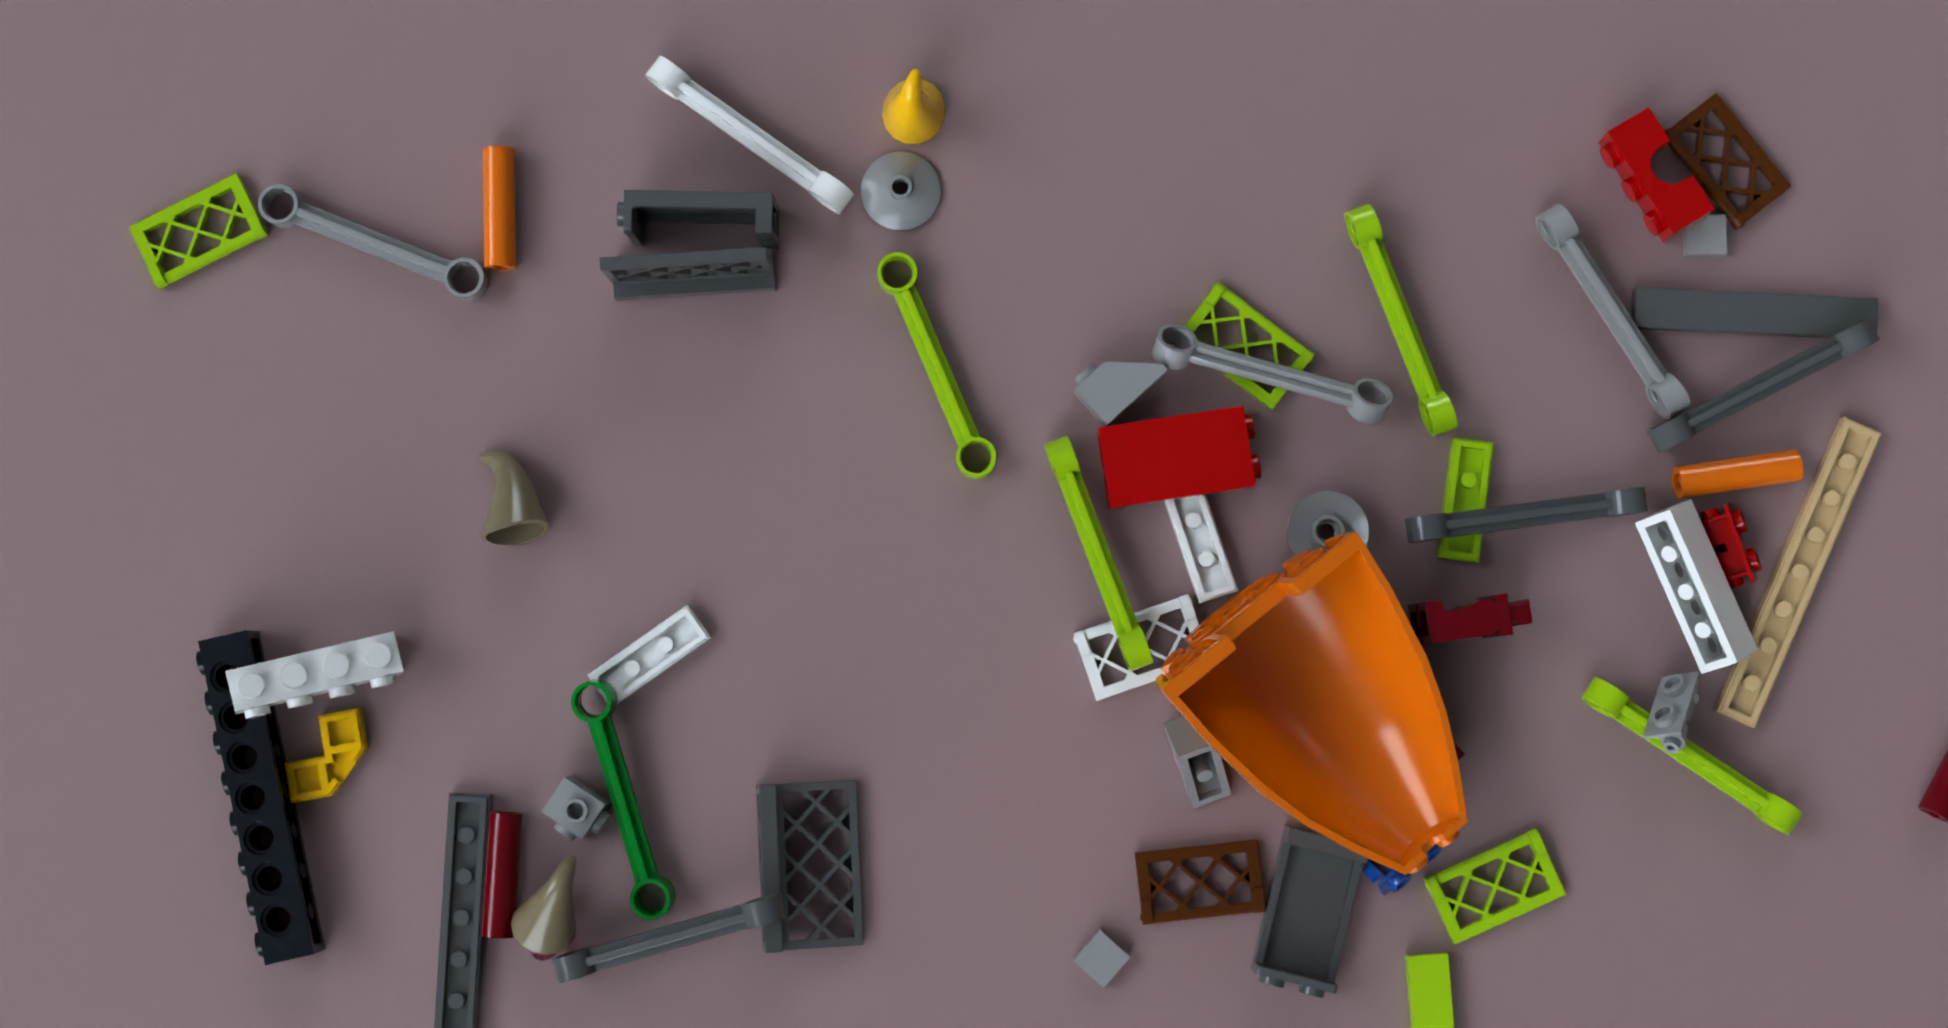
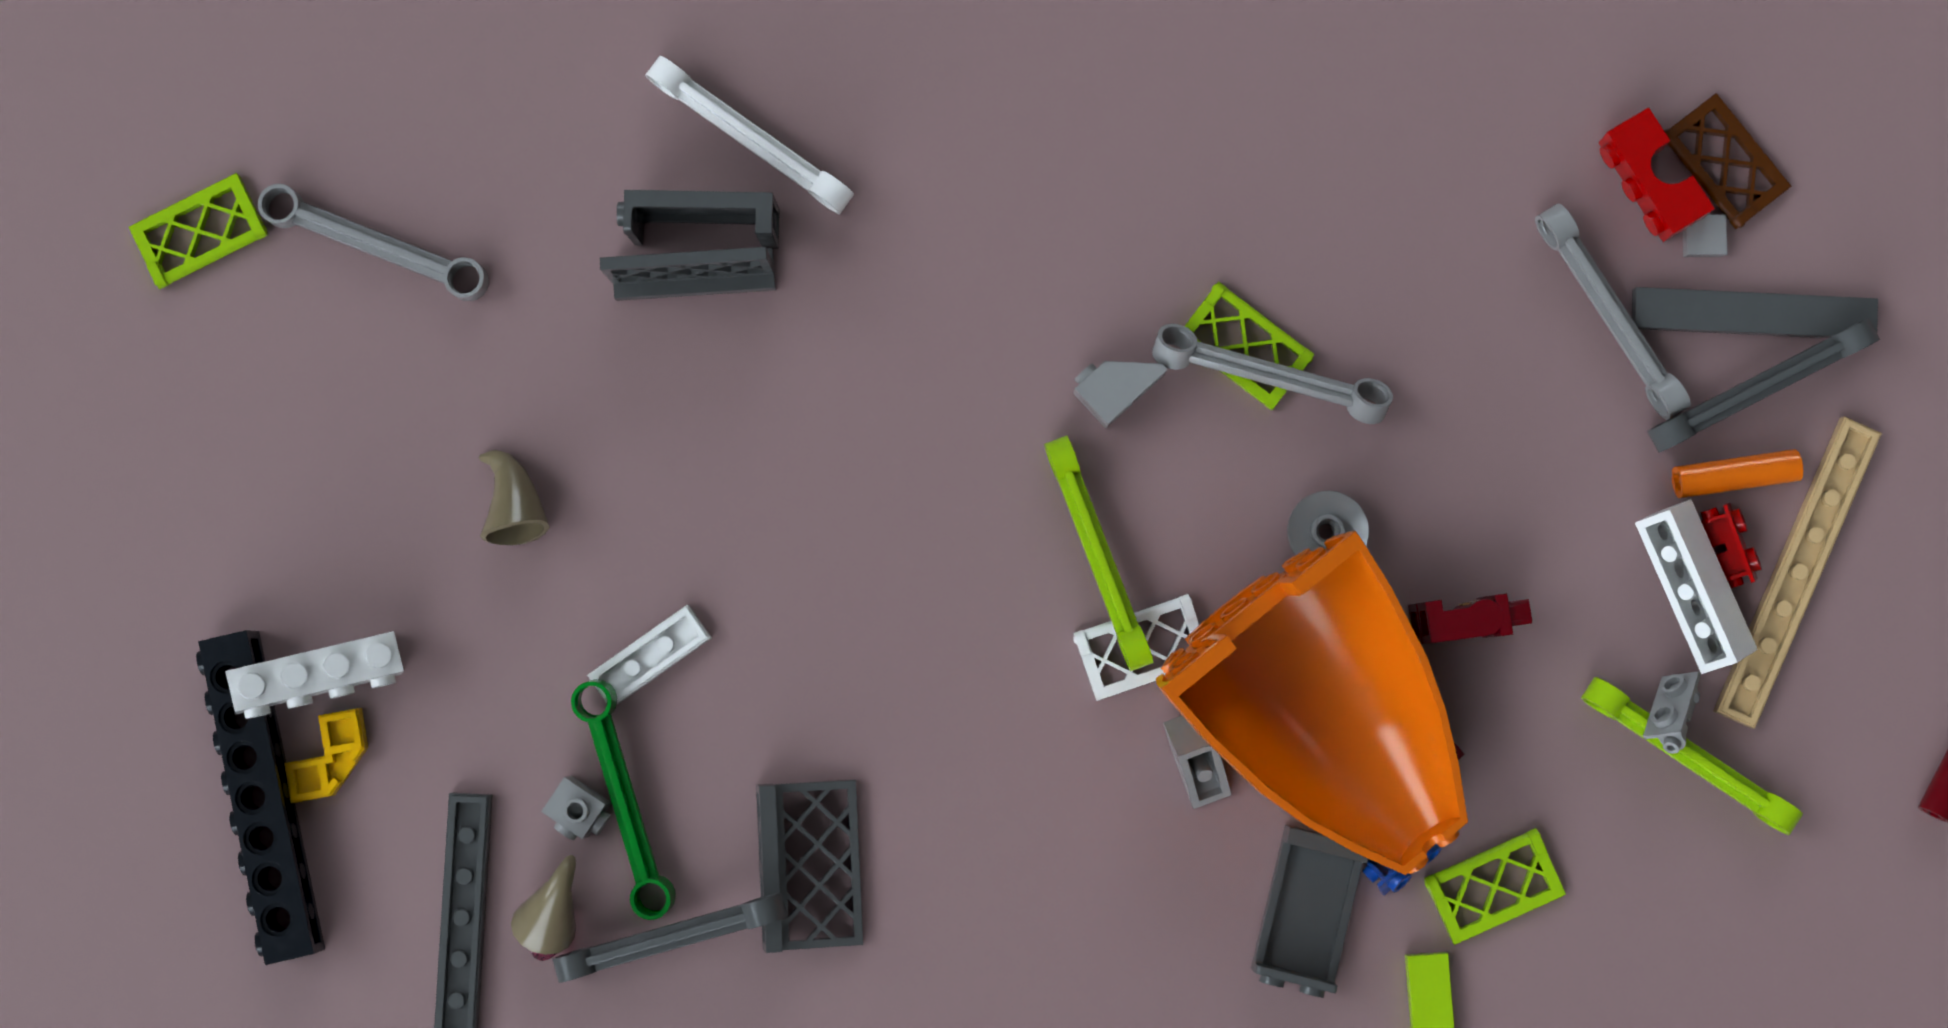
dark red piece [481,811,523,938] -> none
orange piece [483,146,517,271] -> none
light grey dish [861,151,941,231] -> none
lime piece [877,252,996,479] -> none
yellow hat [882,69,945,145] -> none
light grey tile [1072,928,1131,988] -> none
red panel [1096,405,1261,511] -> none
reddish brown window [1134,839,1266,925] -> none
white tile [1164,495,1238,604] -> none
lime piece [1344,203,1458,437] -> none
dark grey piece [1405,487,1648,543] -> none
lime tile [1436,437,1494,563] -> none

